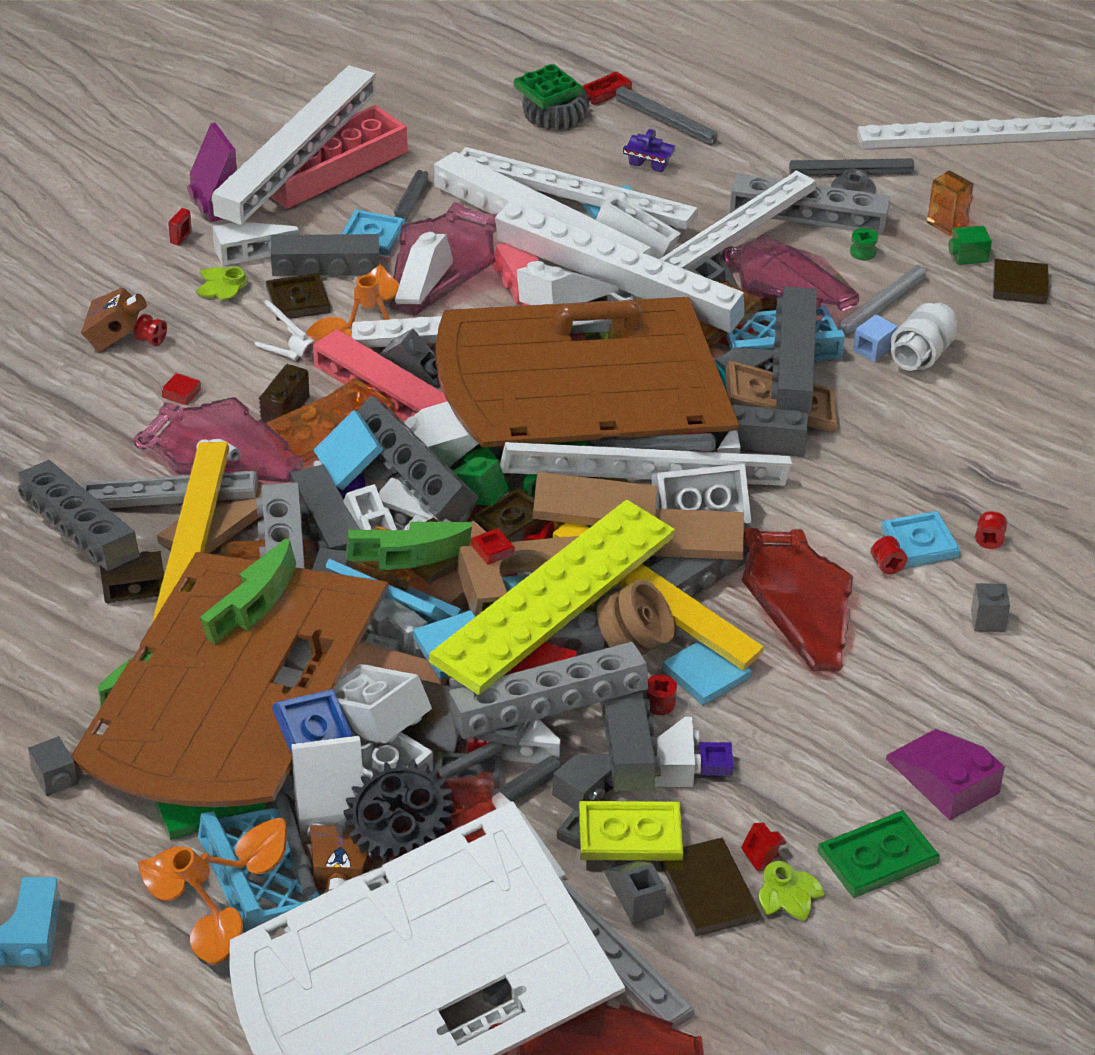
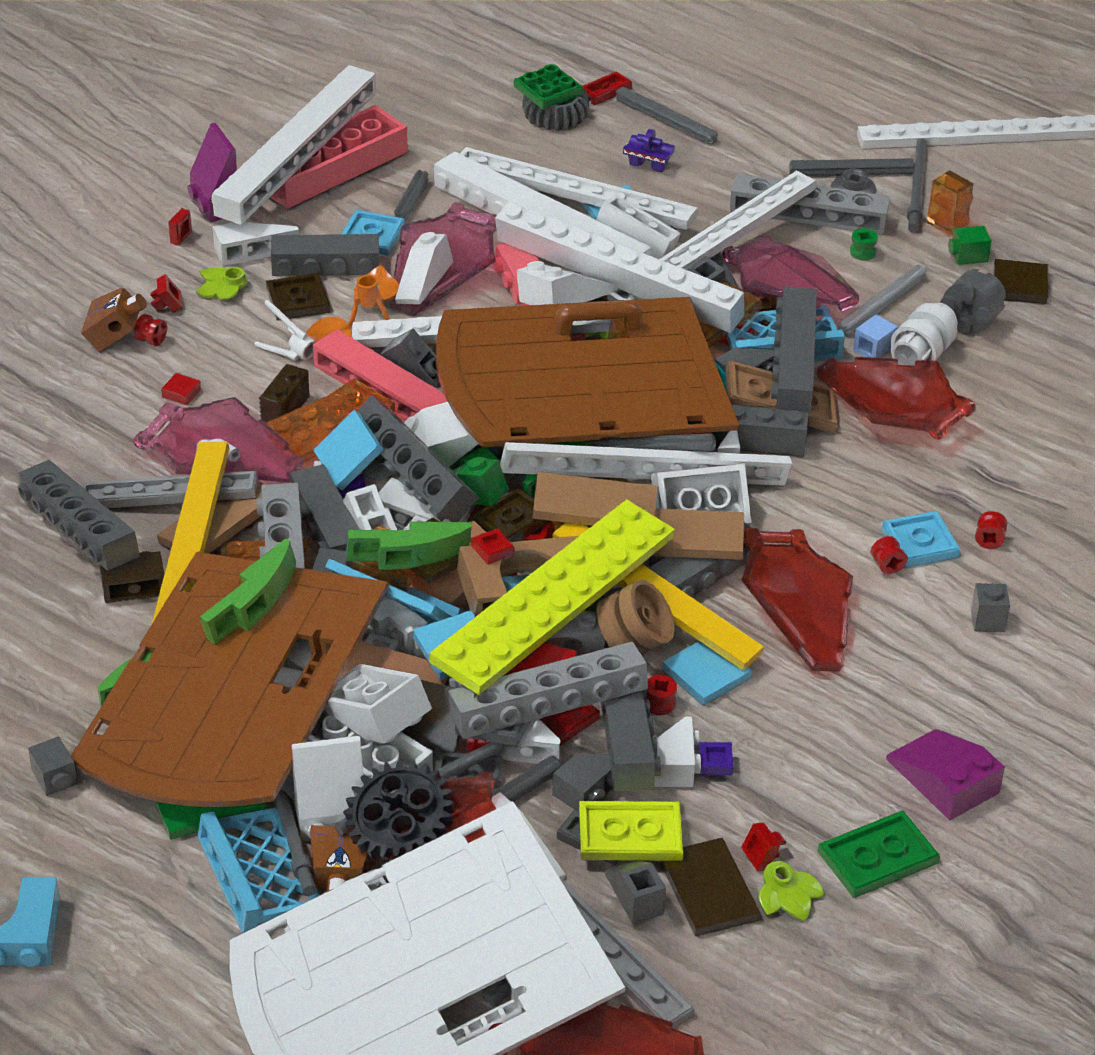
orange plant [138,818,287,965] -> none
blue tile [271,689,353,755] -> none
none -> red tile [150,274,183,313]
none -> red tile [540,704,600,746]
none -> clear red windscreen [817,357,976,440]
none -> dark grey bar [907,139,926,233]
none -> dark grey brick [940,269,1006,334]

